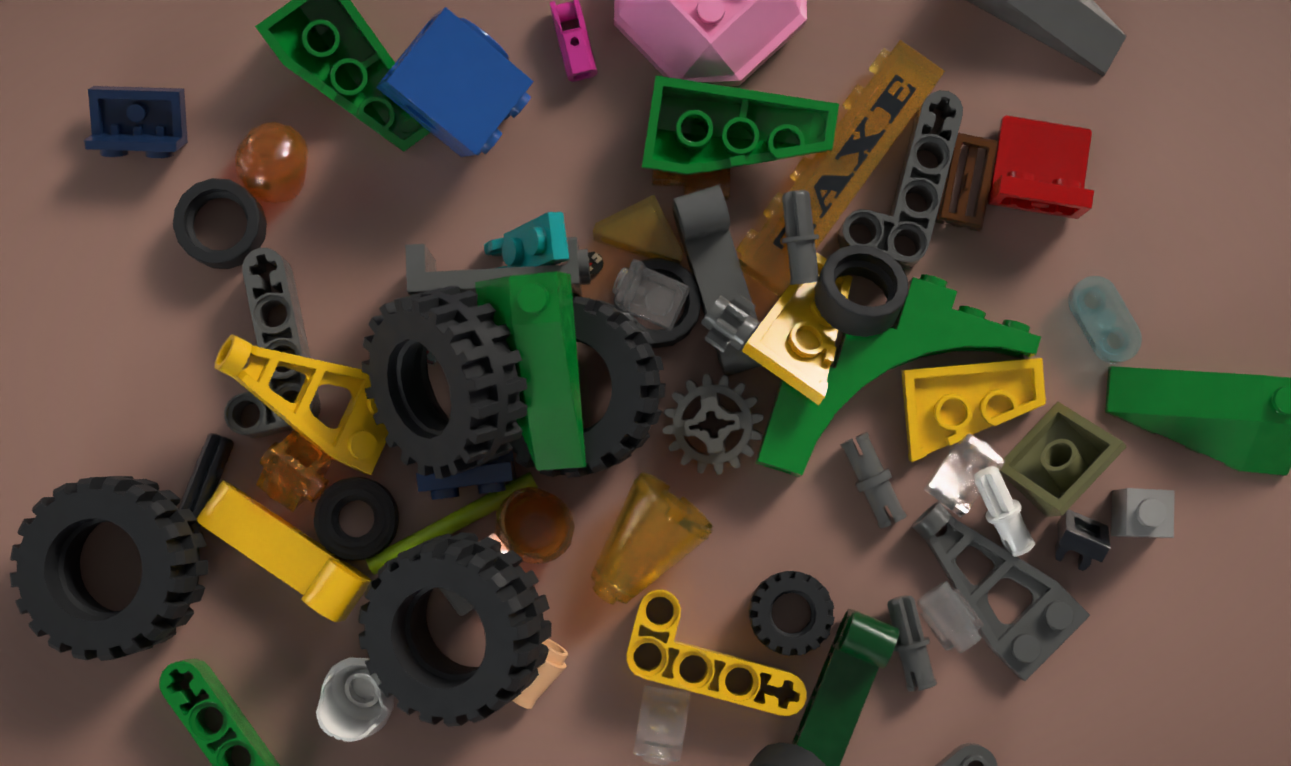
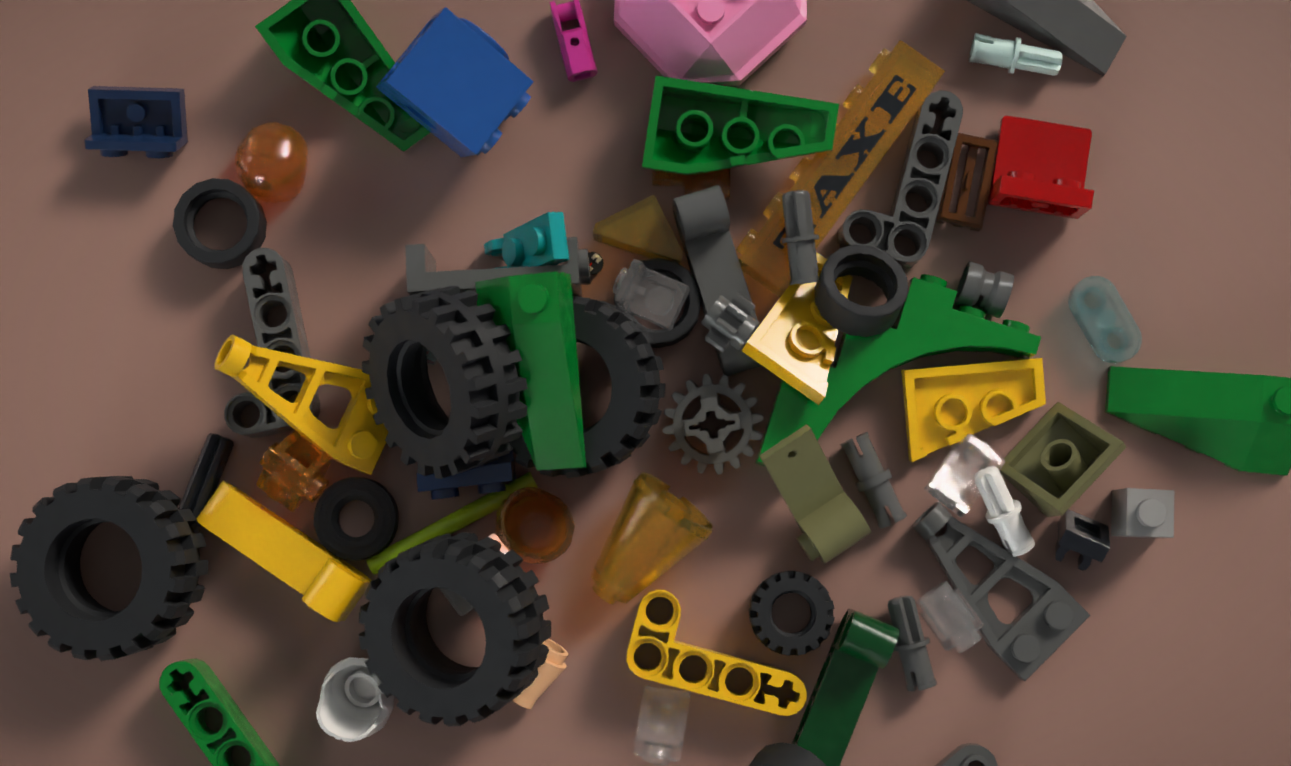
none -> olive door [759,424,871,564]
none -> dark grey wheel [954,261,1014,318]
none -> light aqua axle [969,33,1063,76]

